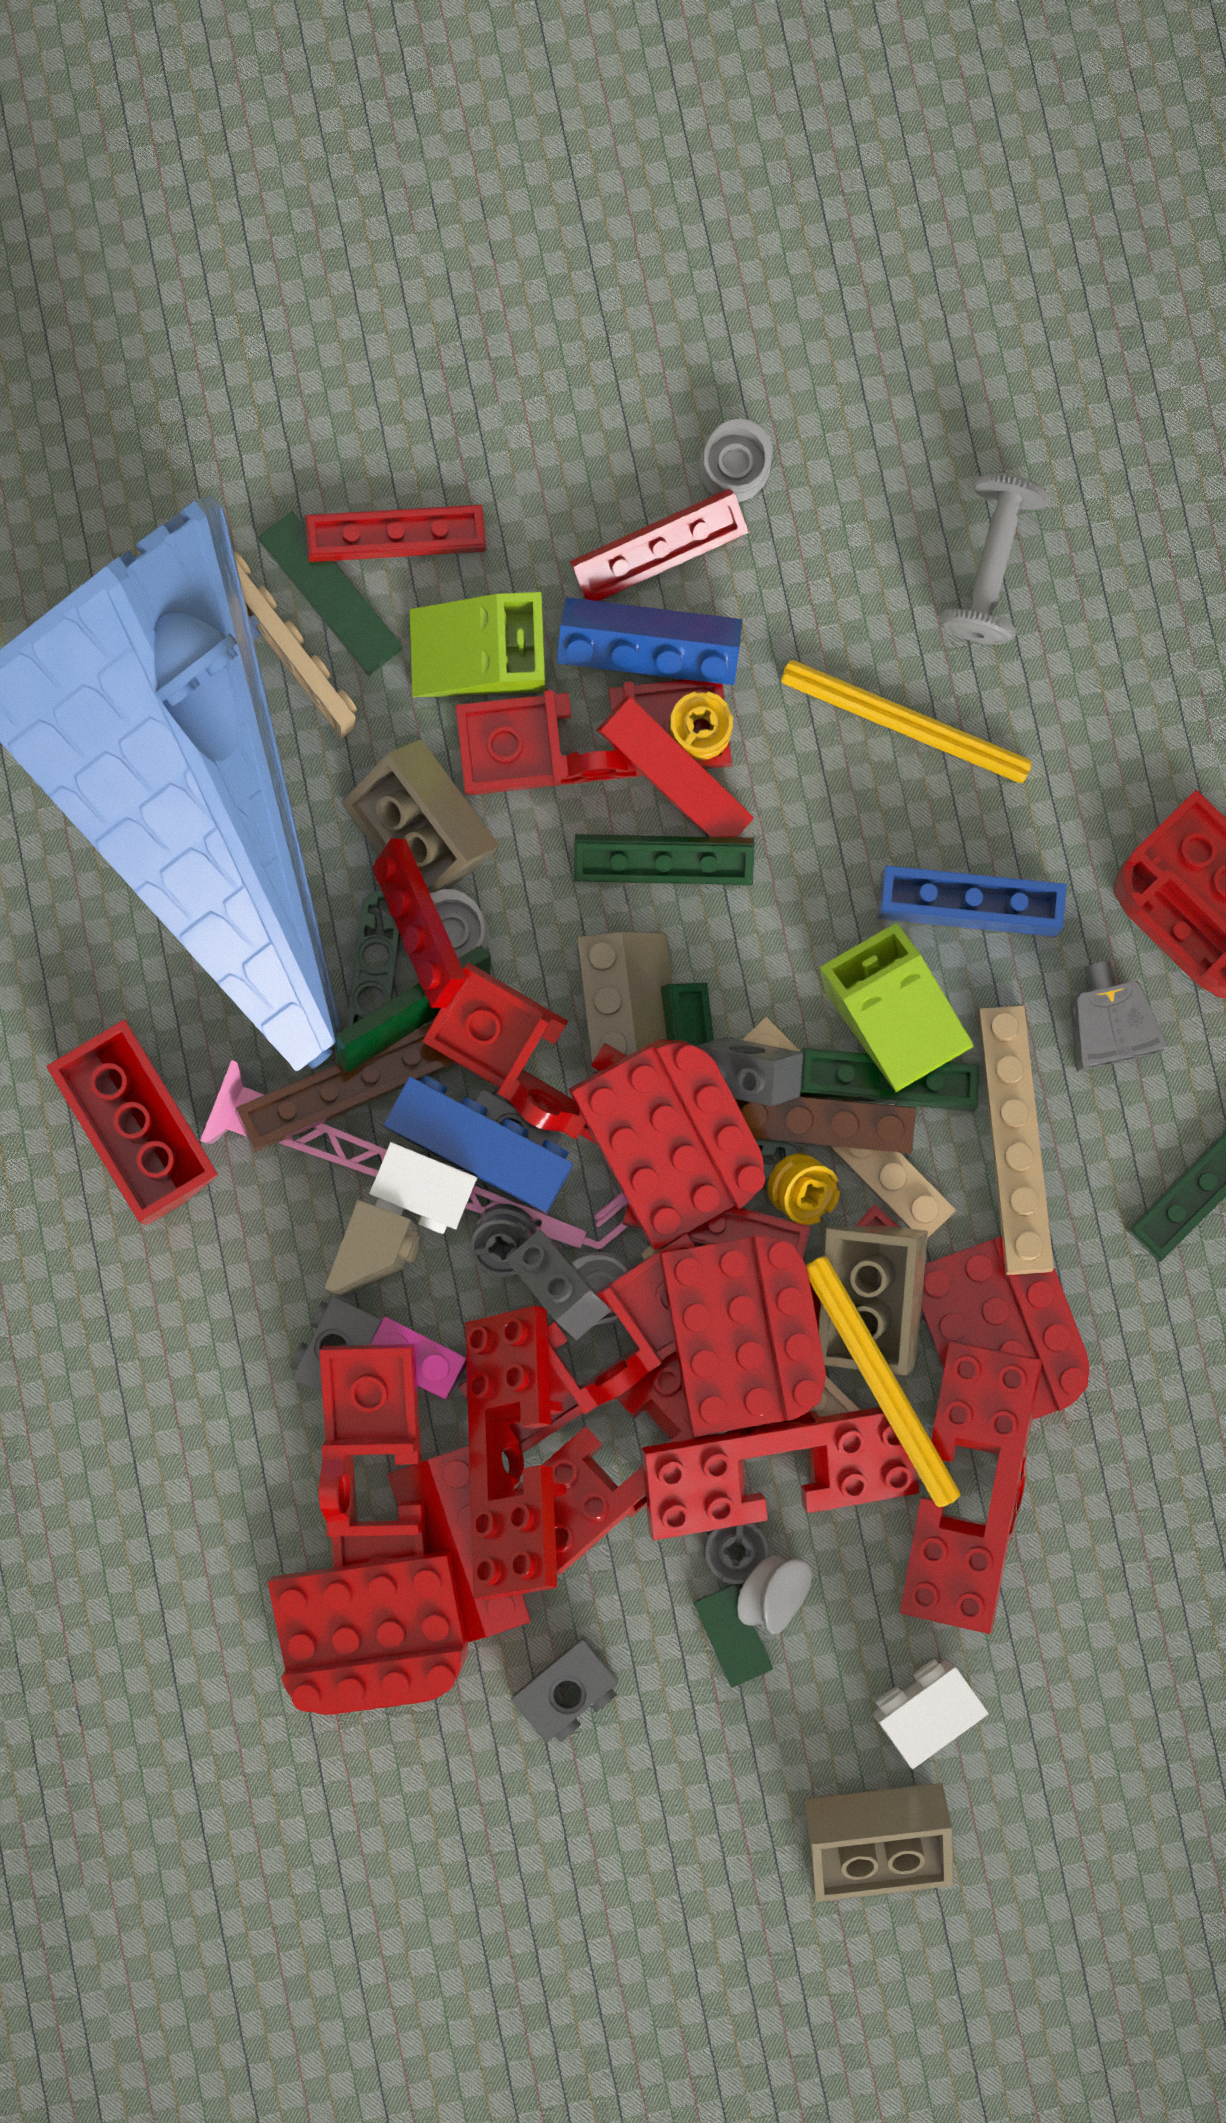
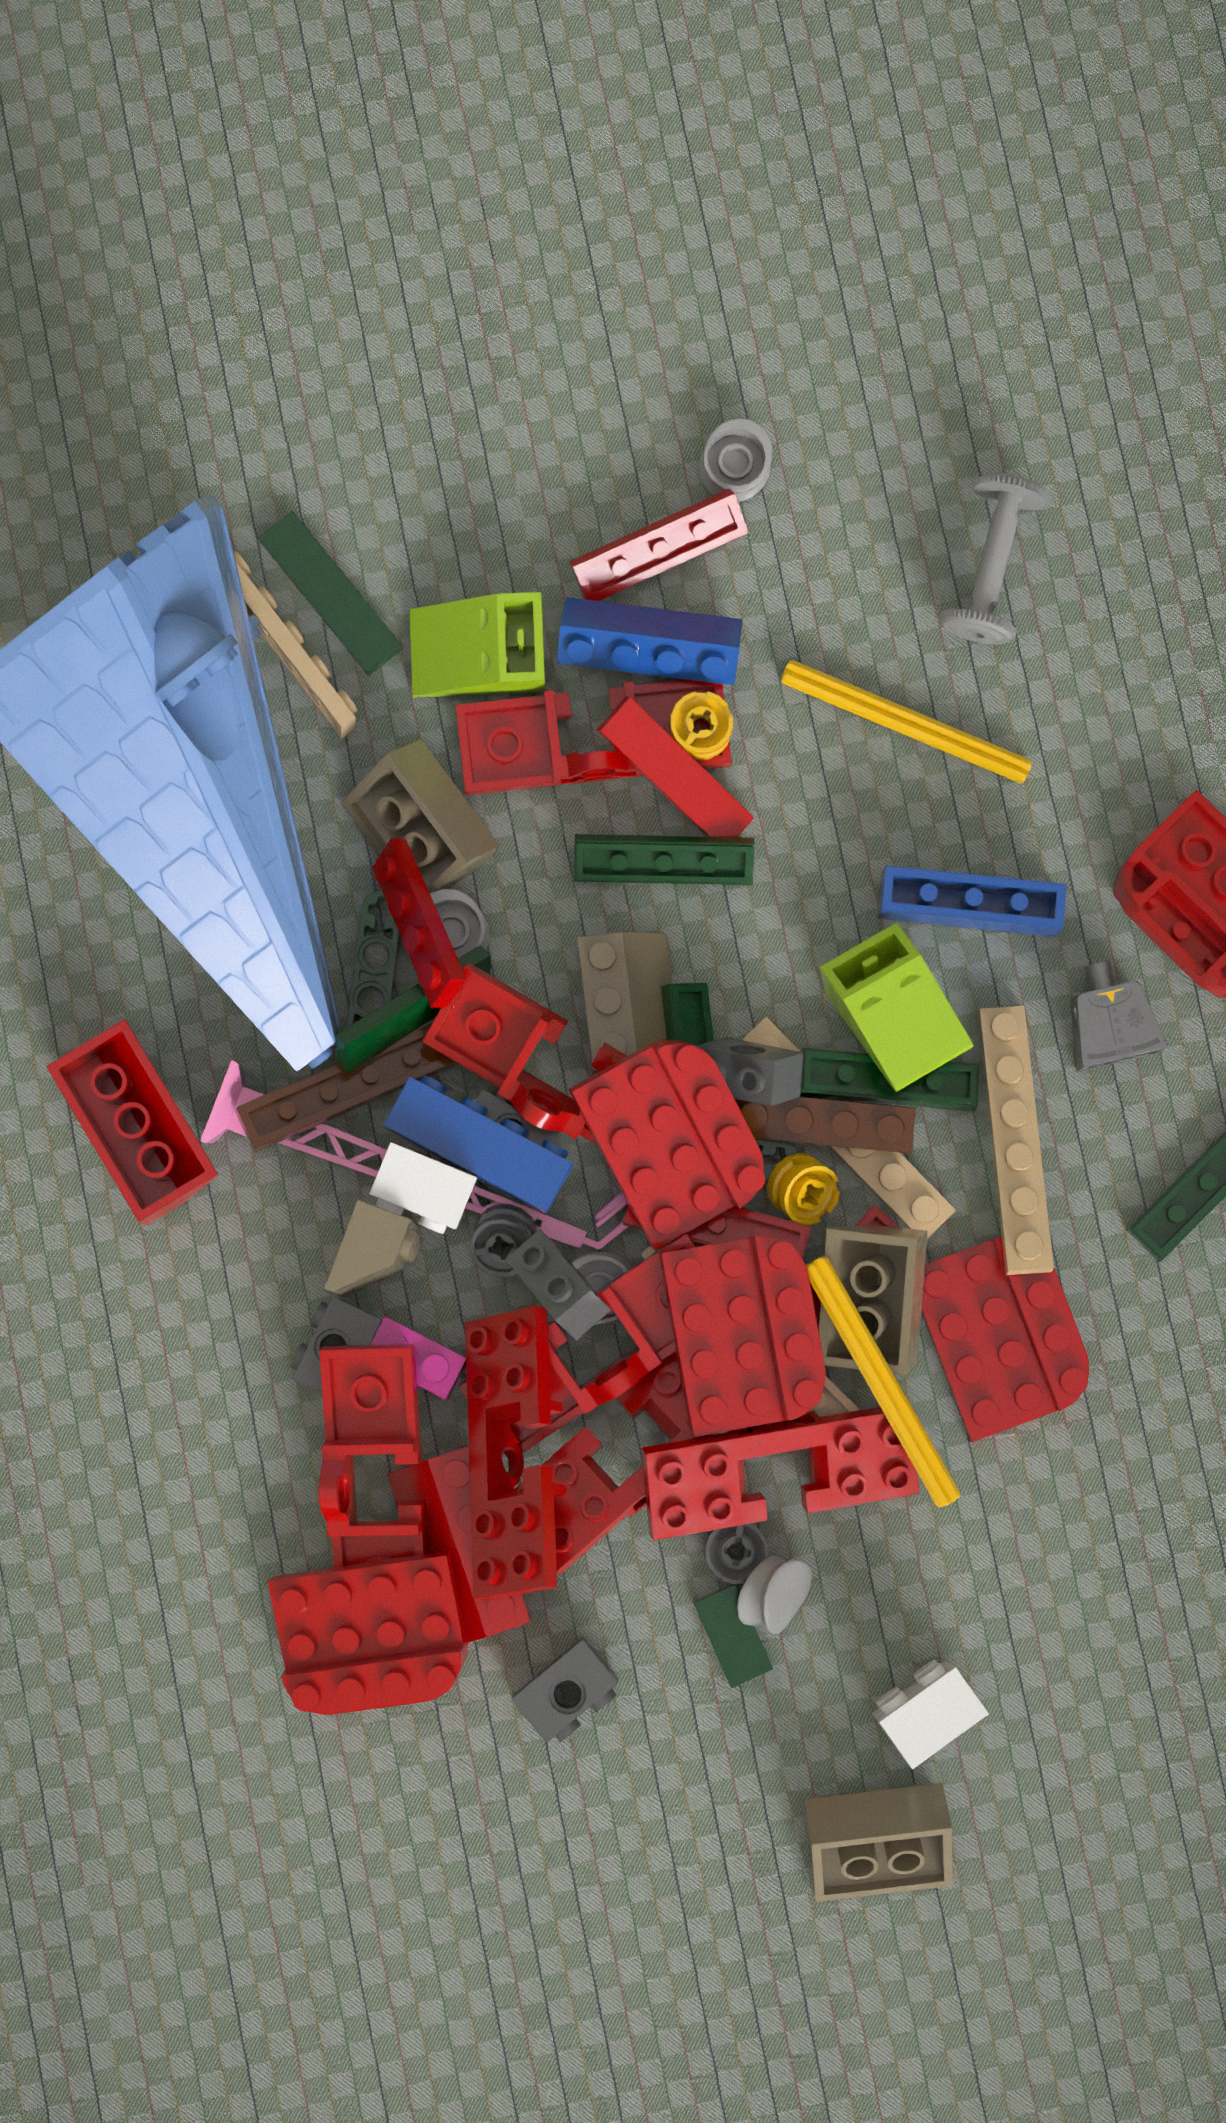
red tile [305,505,486,562] -> none
red plate [900,1341,1043,1634] -> none

